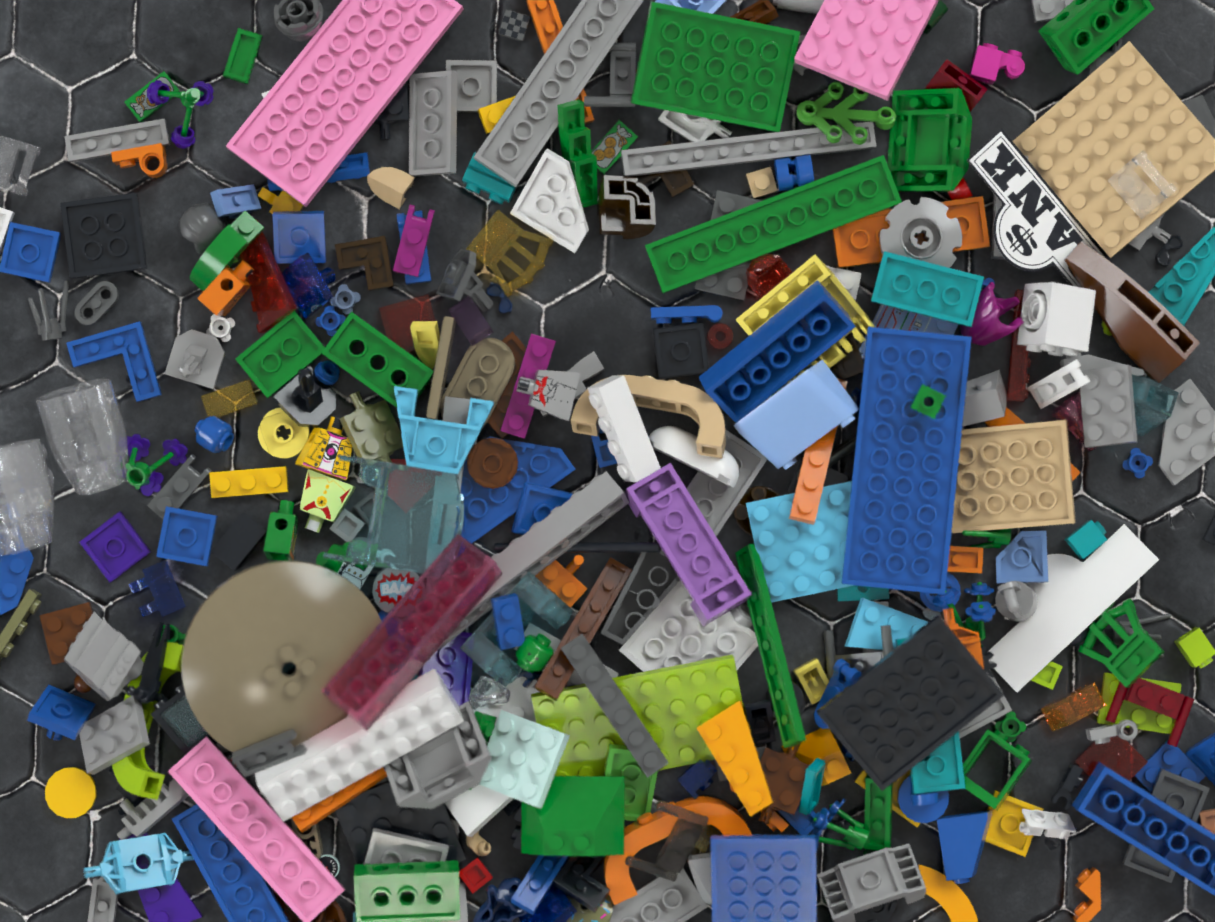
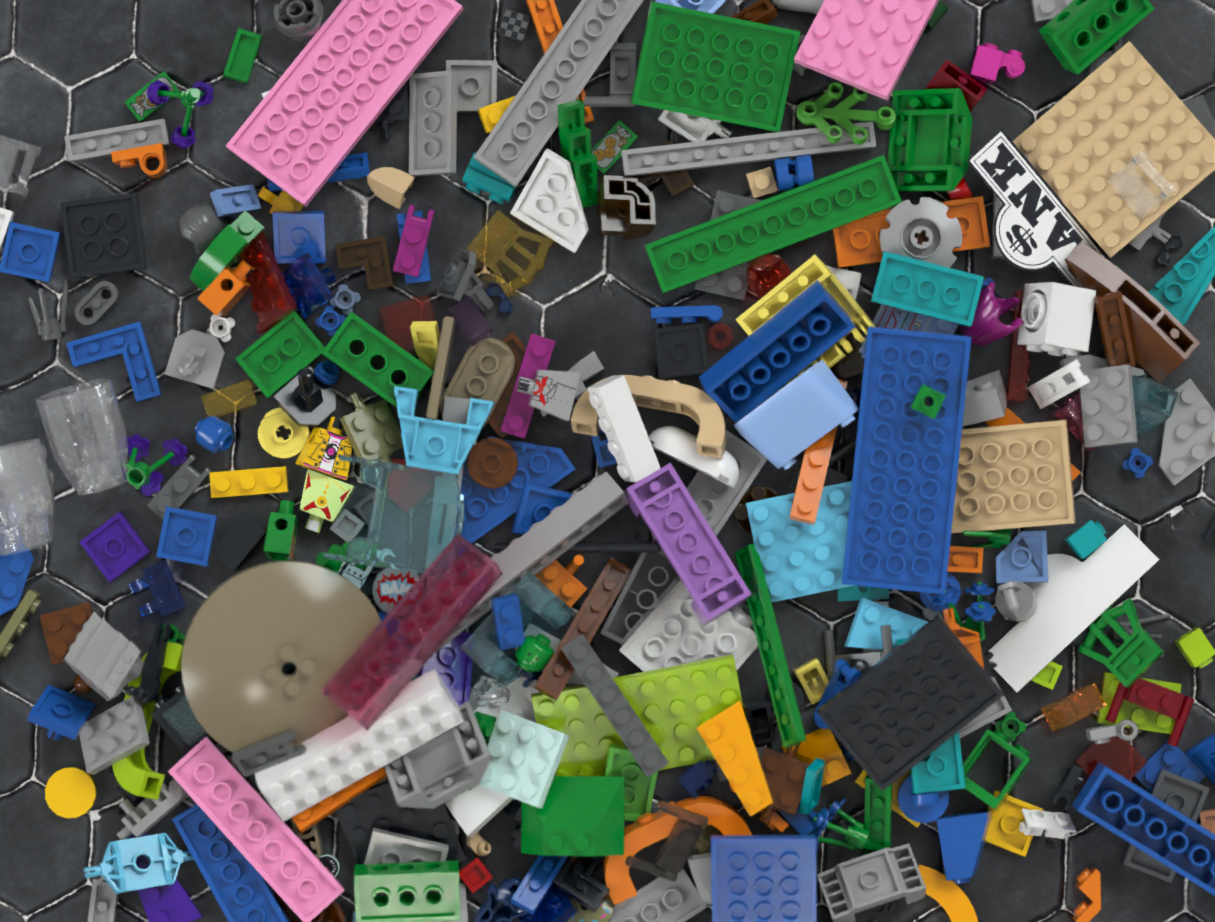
none -> reddish brown plate [1094,291,1136,367]

